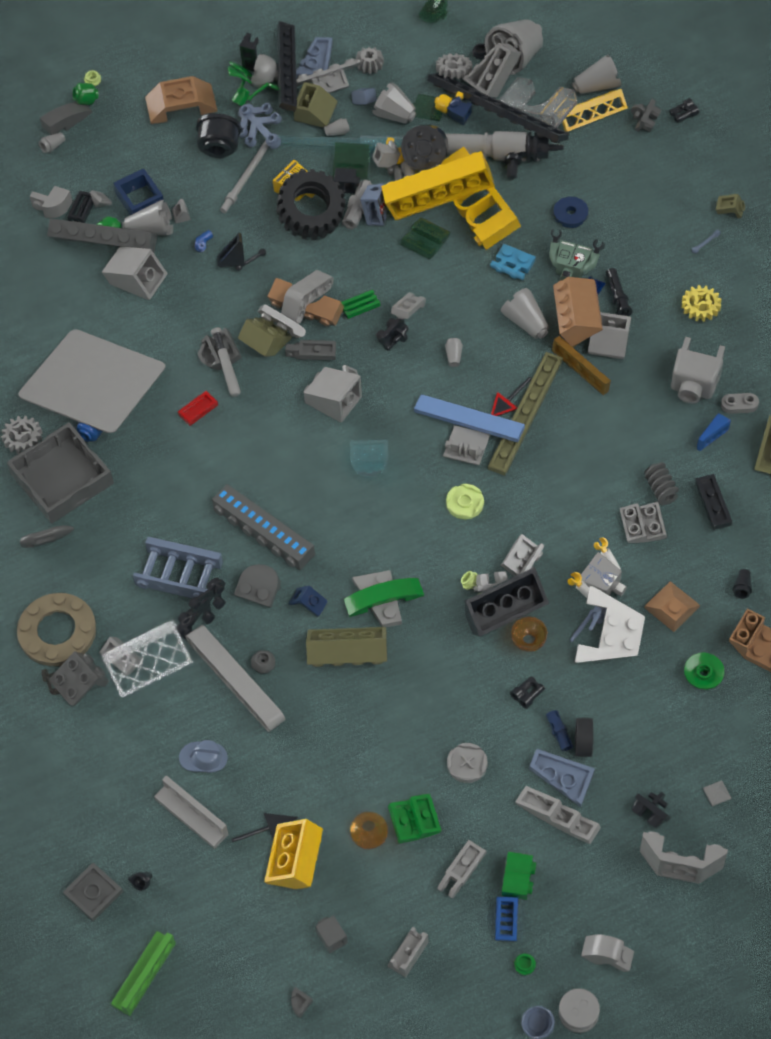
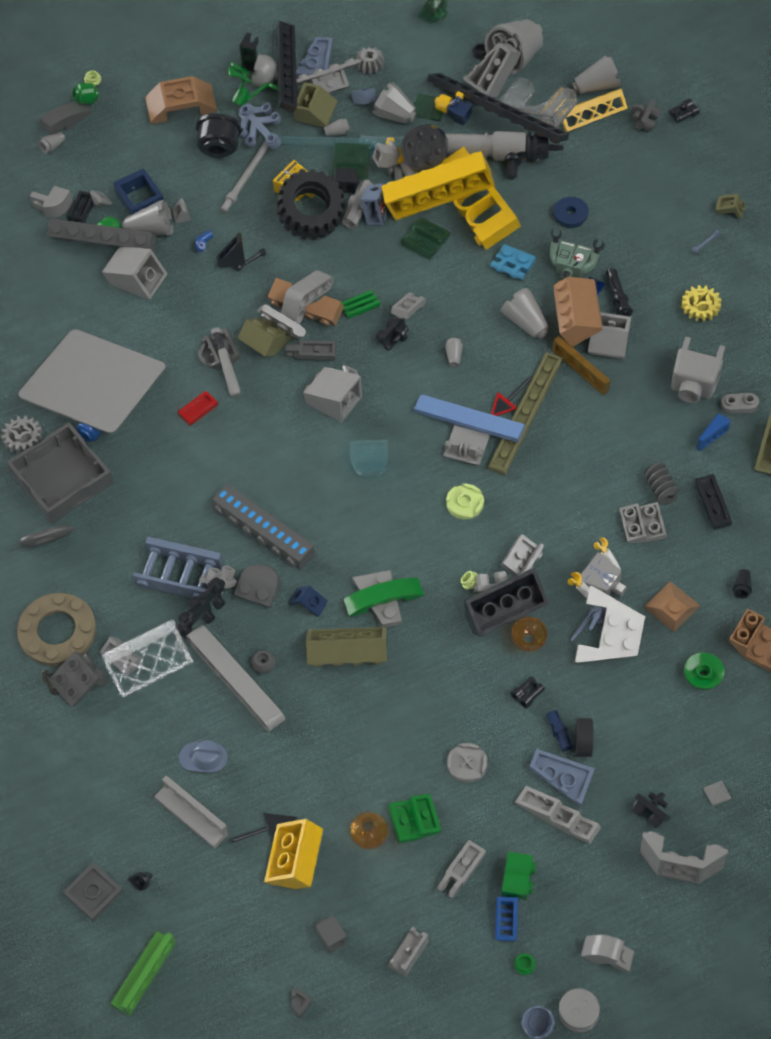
light grey gear [436,53,472,79] -> none
none -> light grey hips [199,565,238,595]

